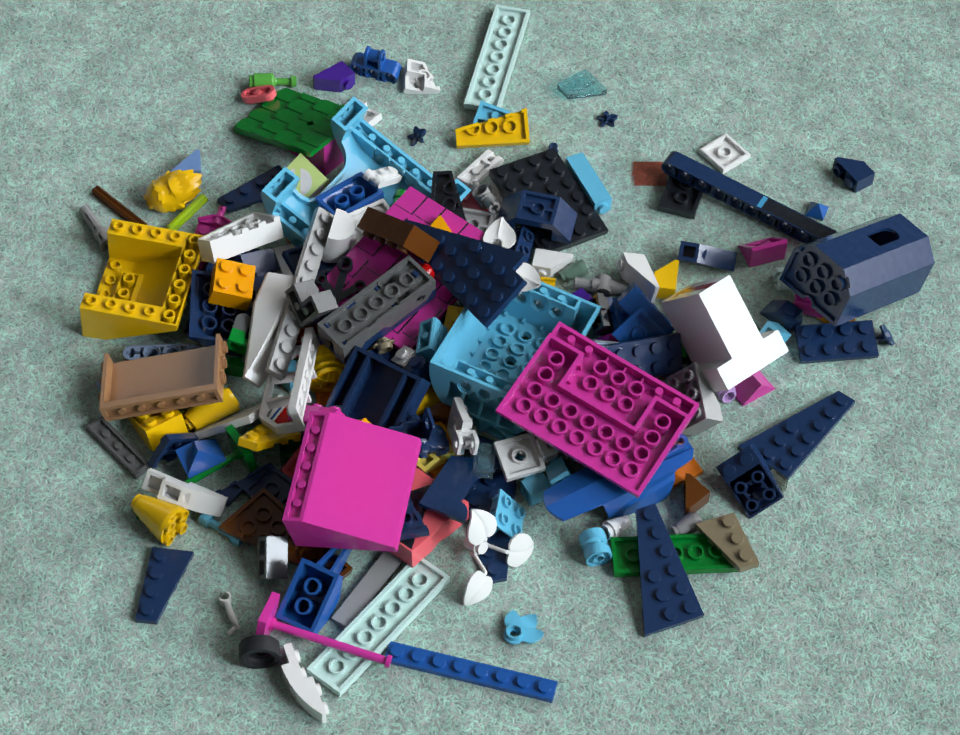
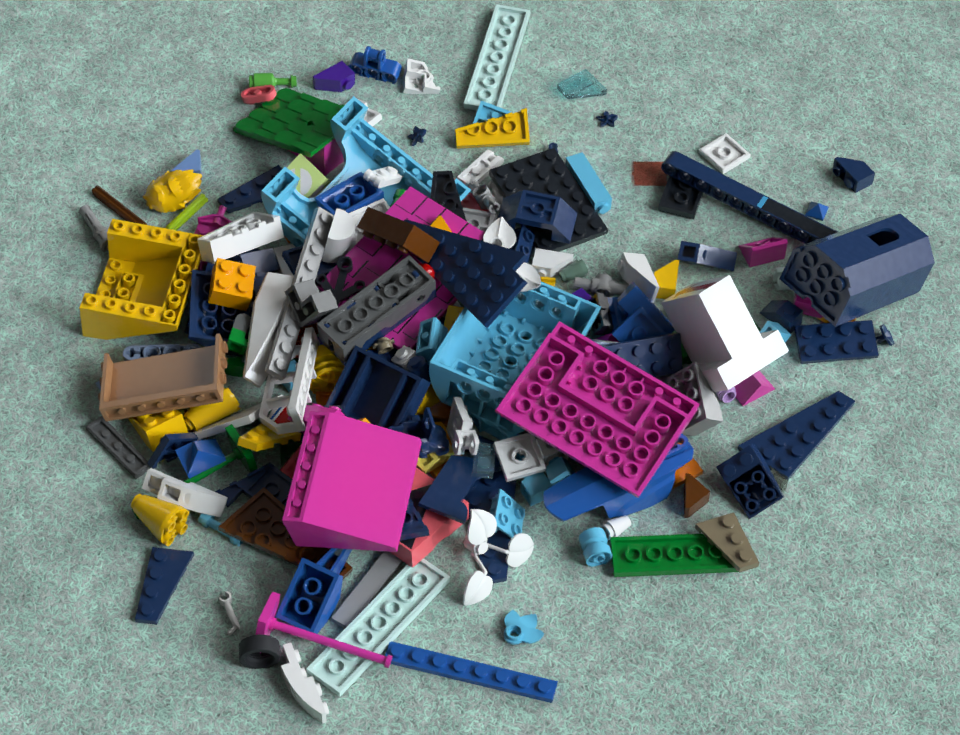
dark grey hinge [258,536,288,579] -> none
dark blue wing [635,503,704,637] -> none
light grey cone [671,511,702,535] -> none

